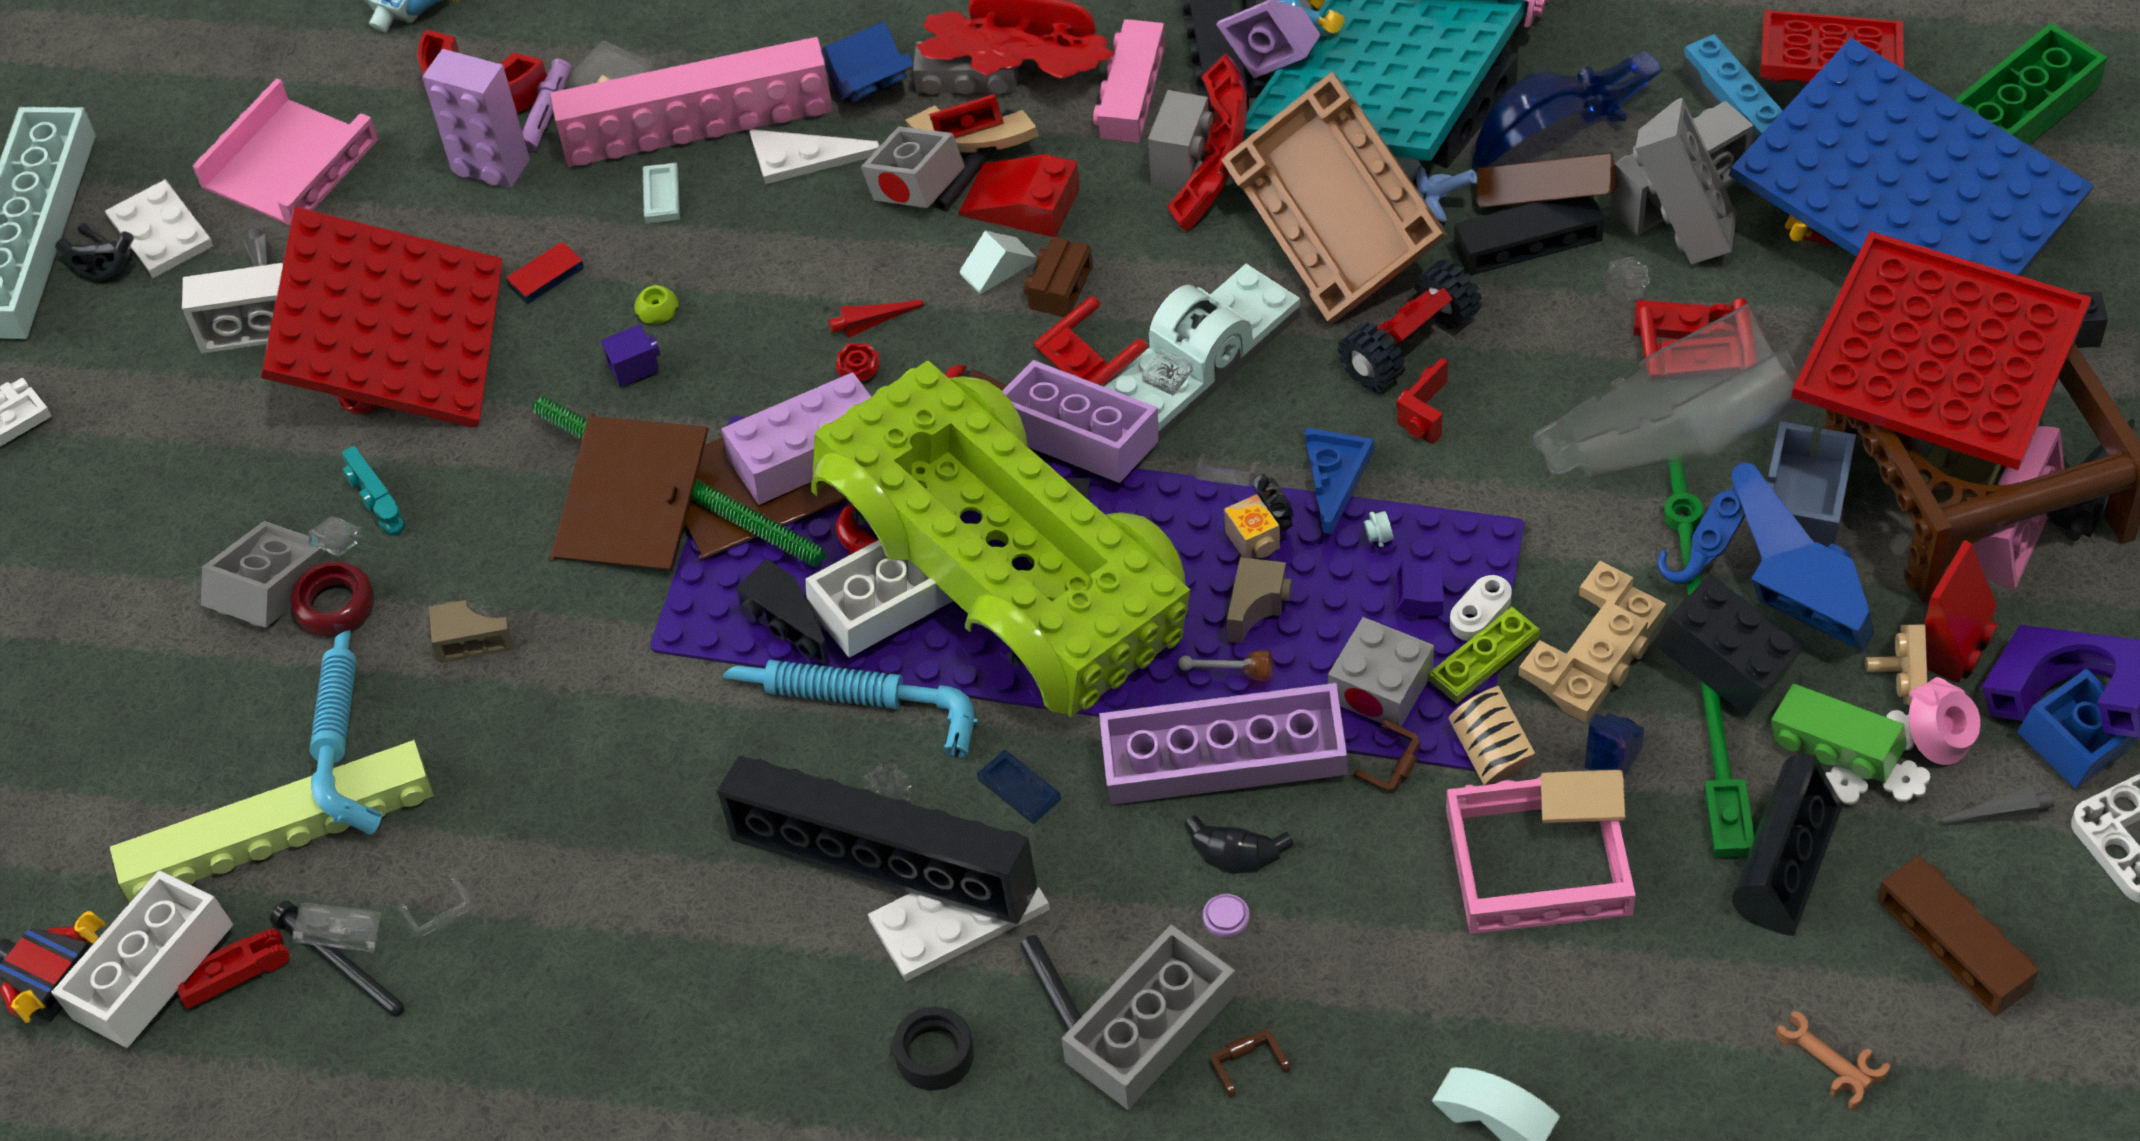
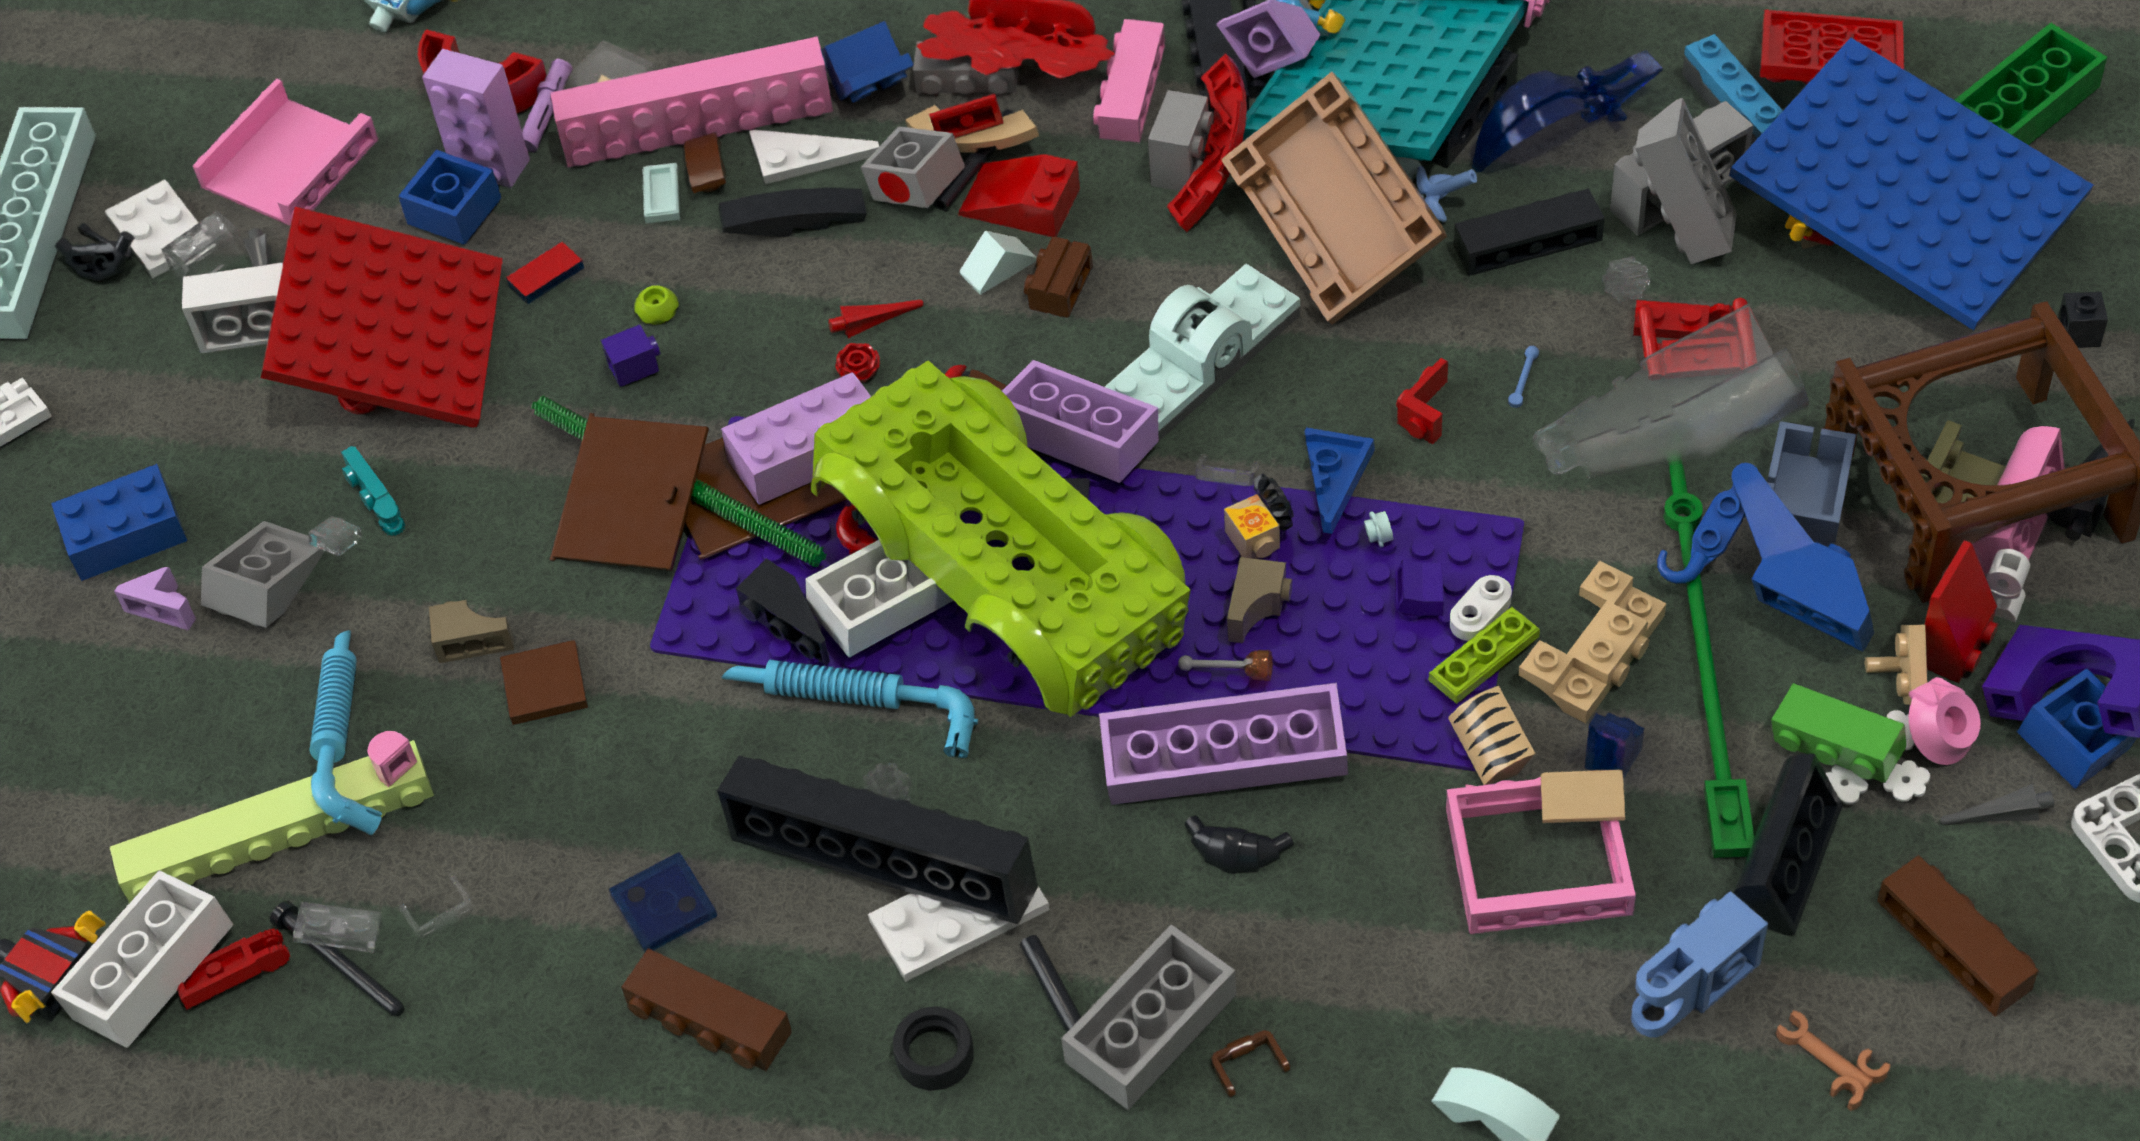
dark red wheel [290,561,374,636] -> none
clear blue tile [977,749,1061,825] -> none
red plate [1033,296,1148,386] -> none
clear tile [1142,349,1193,396] -> none
lavender piece [1203,894,1250,937] -> none
light grey brick [1328,617,1434,727] -> none
black plate [1337,259,1482,393] -> none
reddish brown piece [1354,720,1421,793] -> none
slope [1477,152,1619,208] -> none
black brick [1653,574,1805,716] -> none
red plate [1791,231,2092,471] -> none
none -> blue brick [51,464,188,581]
none -> lavender slope [114,567,196,630]
none -> clear brick [161,210,248,284]
none -> bright pink brick [368,731,417,787]
none -> blue brick [398,150,502,245]
none -> reddish brown tile [500,640,588,725]
none -> clear blue tile [609,851,718,952]
none -> reddish brown brick [621,949,792,1071]
none -> reddish brown slope [684,132,726,193]
none -> black slope [718,188,867,237]
none -> medium blue hinge [1508,346,1539,408]
none -> medium blue brick [1631,891,1768,1037]
none -> white leg [1985,549,2030,622]

